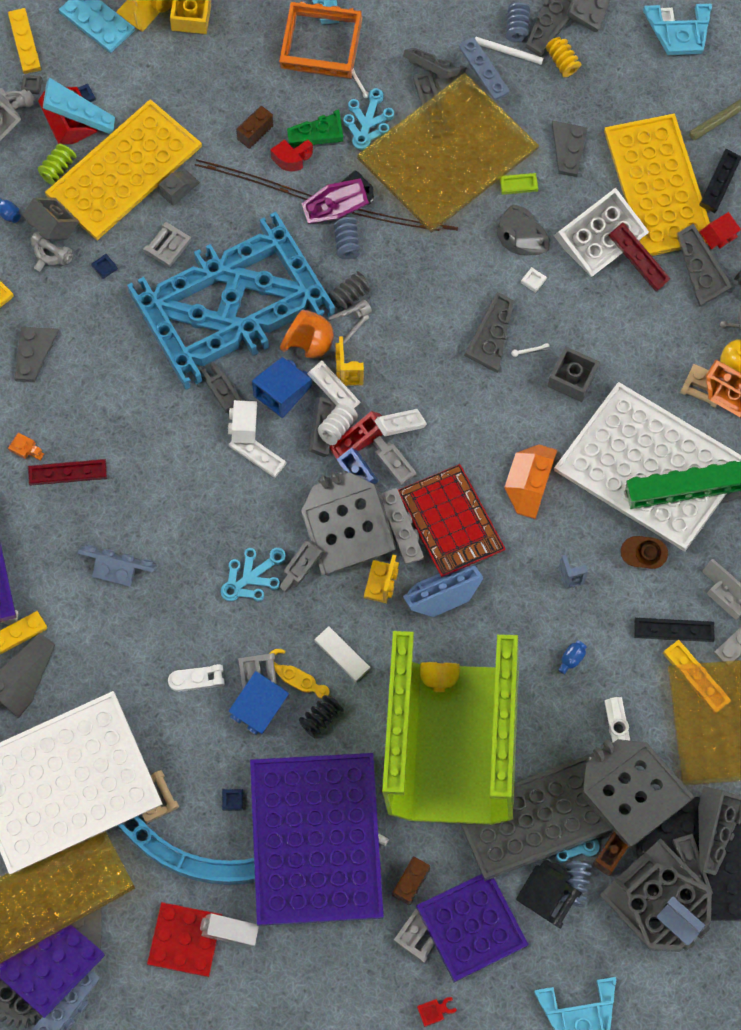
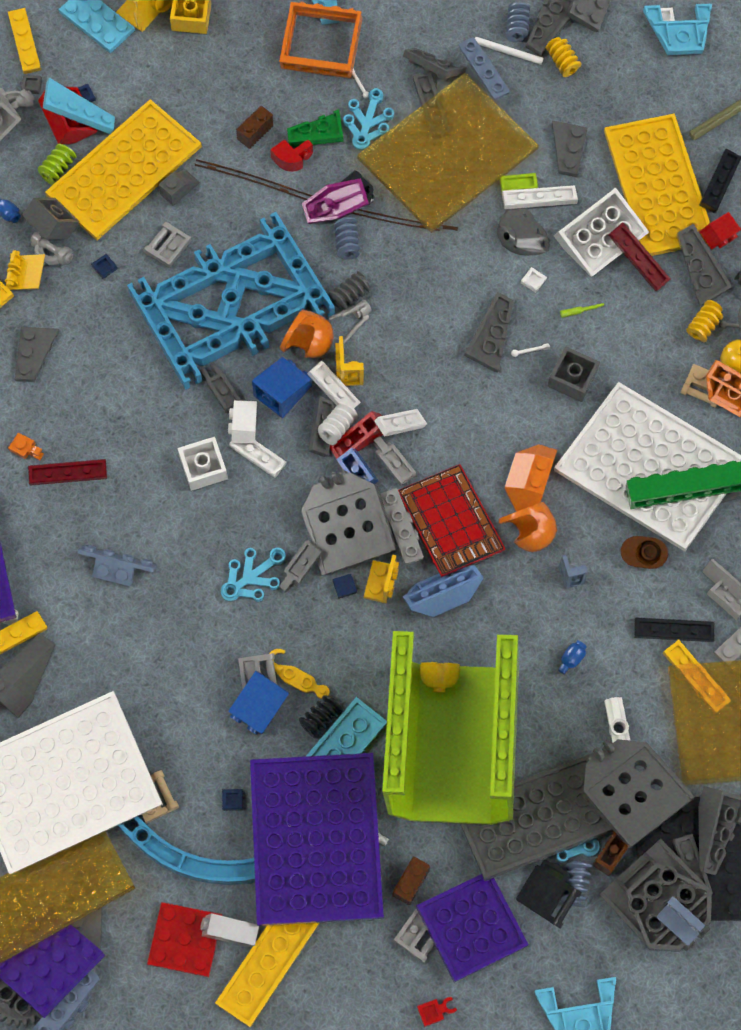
white plate [168,664,225,692] -> none
white tile [314,626,370,682] -> none
none -> yellow hinge [5,250,45,290]
none -> white brick [178,437,228,491]
none -> yellow plate [215,922,320,1028]
none -> medium azure plate [306,697,387,756]
none -> dark blue tile [332,574,357,599]
none -> orange piece [499,502,557,552]
none -> white tile [502,185,578,209]
none -> lime piece [560,303,604,318]
none -> yellow piece [686,300,724,342]

